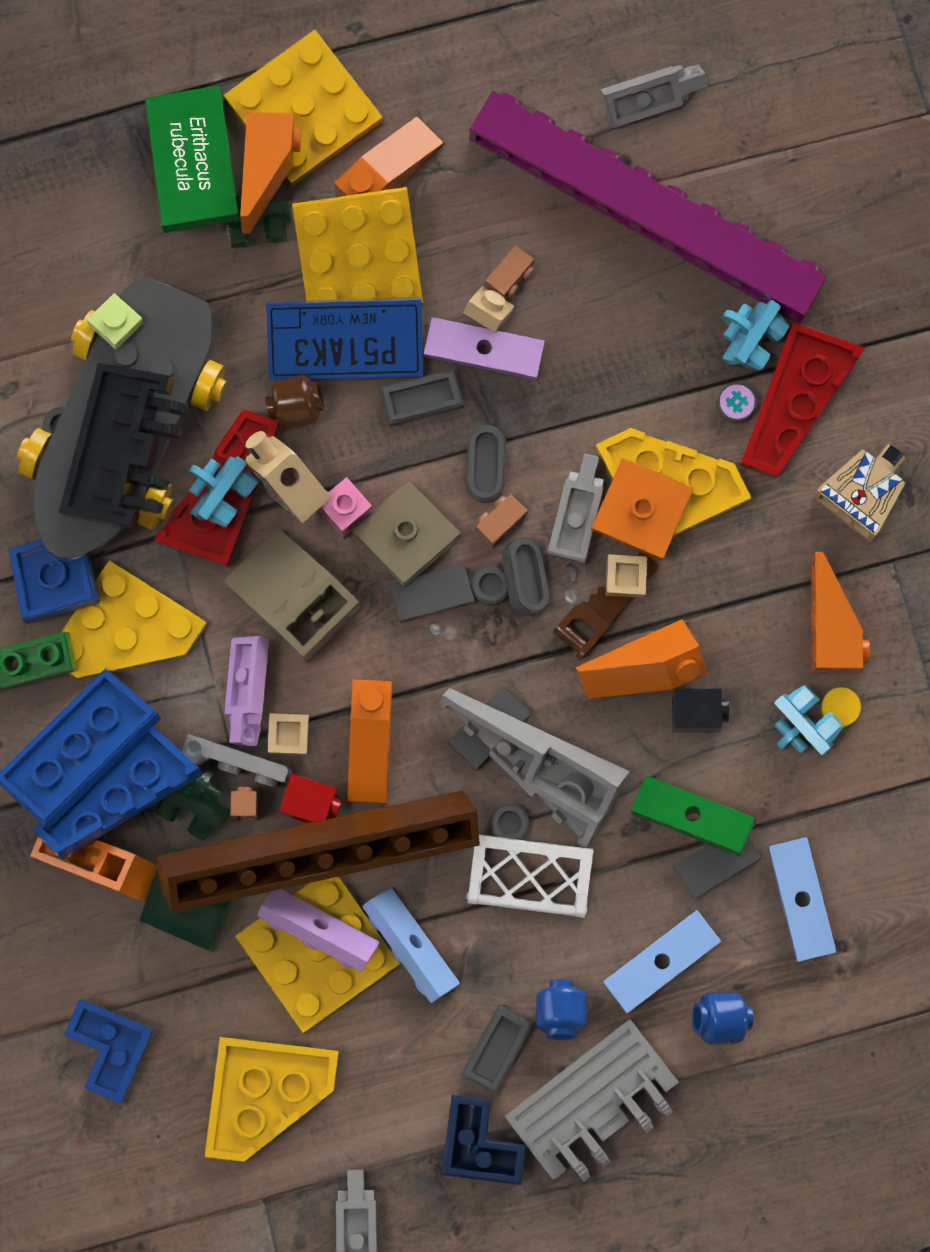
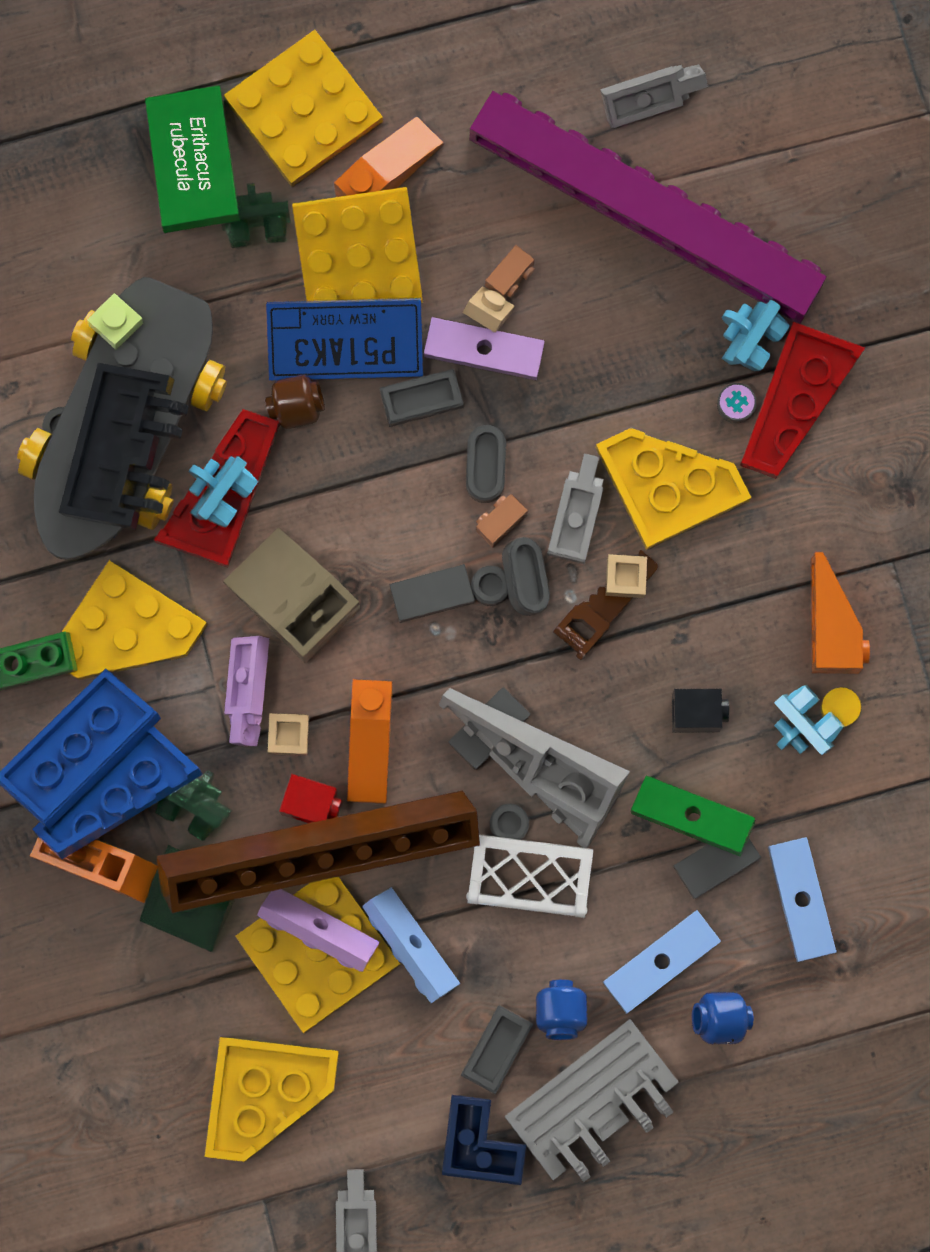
blue plate [8,539,100,624] -> none
blue plate [64,999,154,1104] -> none
light grey hinge [182,734,292,788] -> none
nougat piece [231,787,259,821] -> none
orange slope [240,112,301,234] -> none
tan torso [245,431,331,523] -> none
bright pink brick [318,477,373,539] -> none
dark tan plate [352,480,462,588] -> none
orange slope [576,619,708,699] -> none
orange plate [591,458,693,561] -> none
torso [813,444,905,543] -> none

